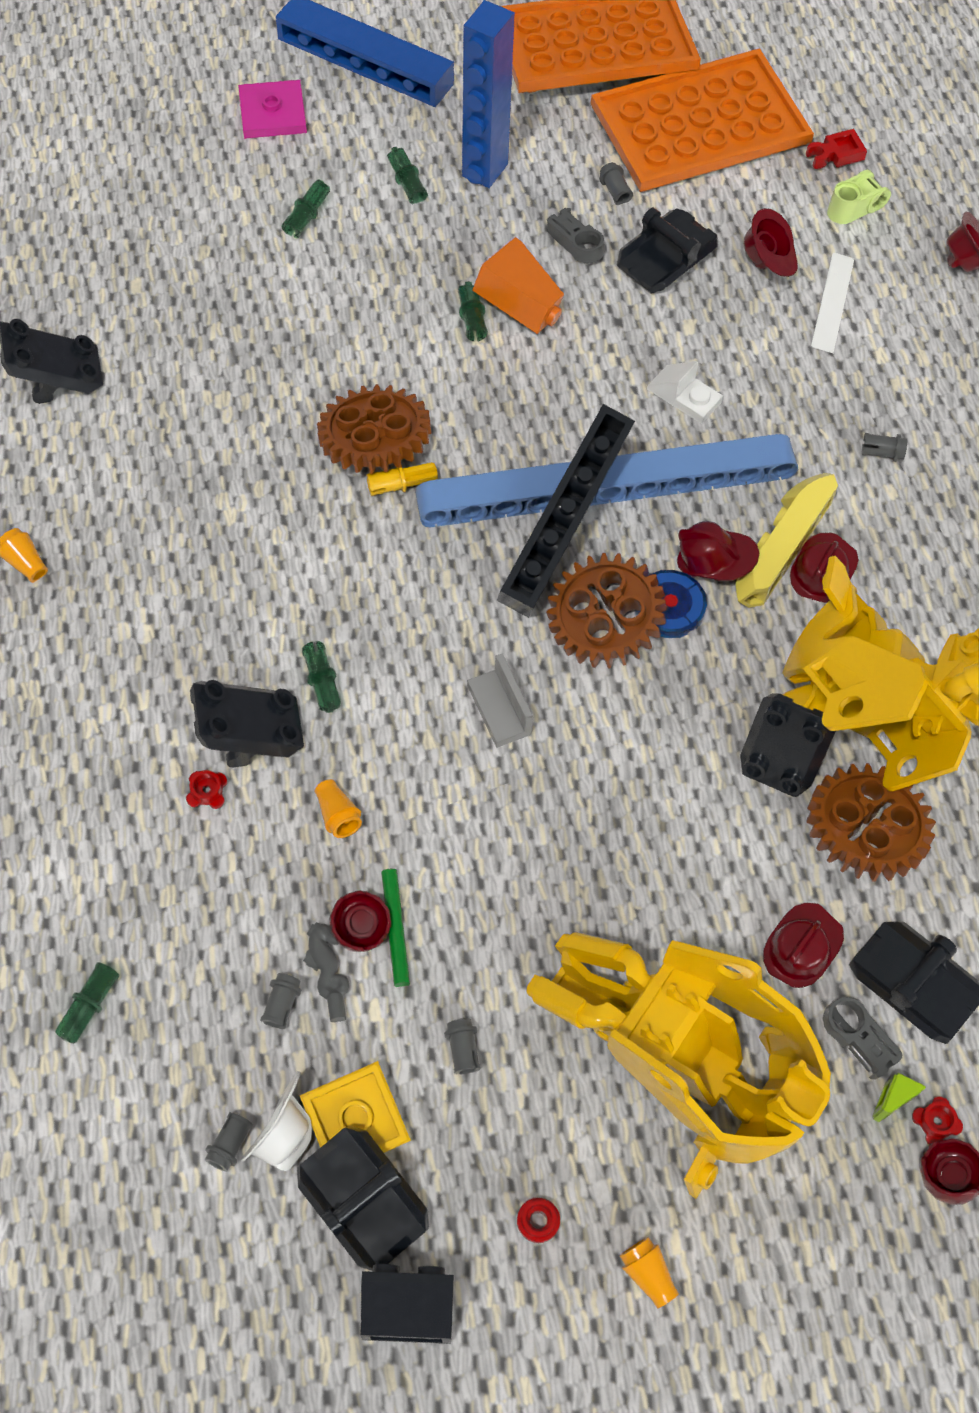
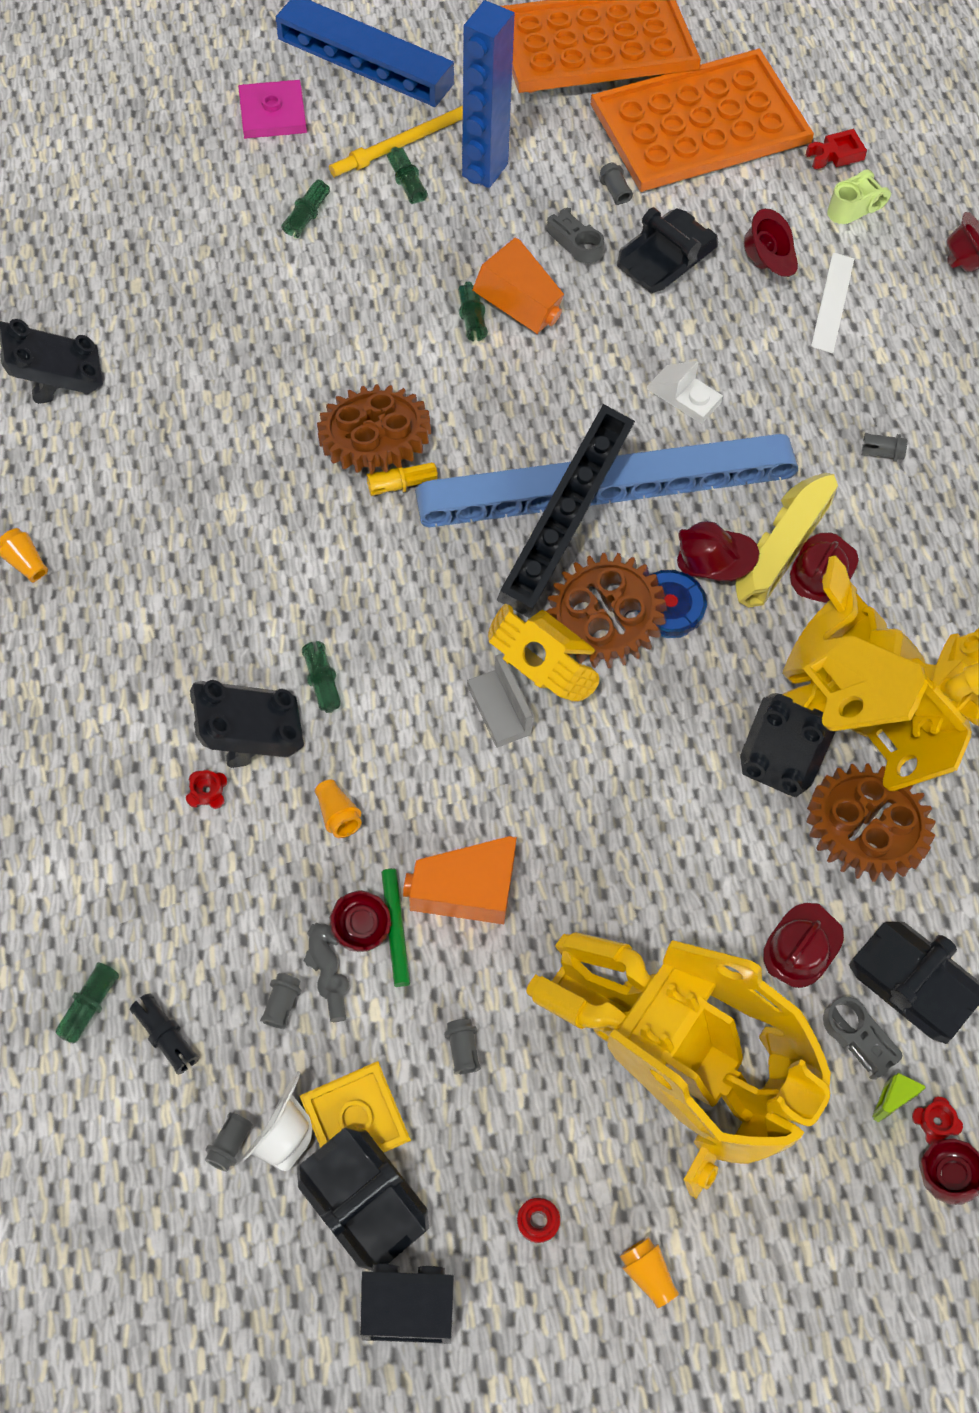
none -> black pin [130,993,199,1075]
none -> yellow bar [329,105,463,177]
none -> orange slope [403,836,517,925]
none -> yellow piece [488,604,599,701]

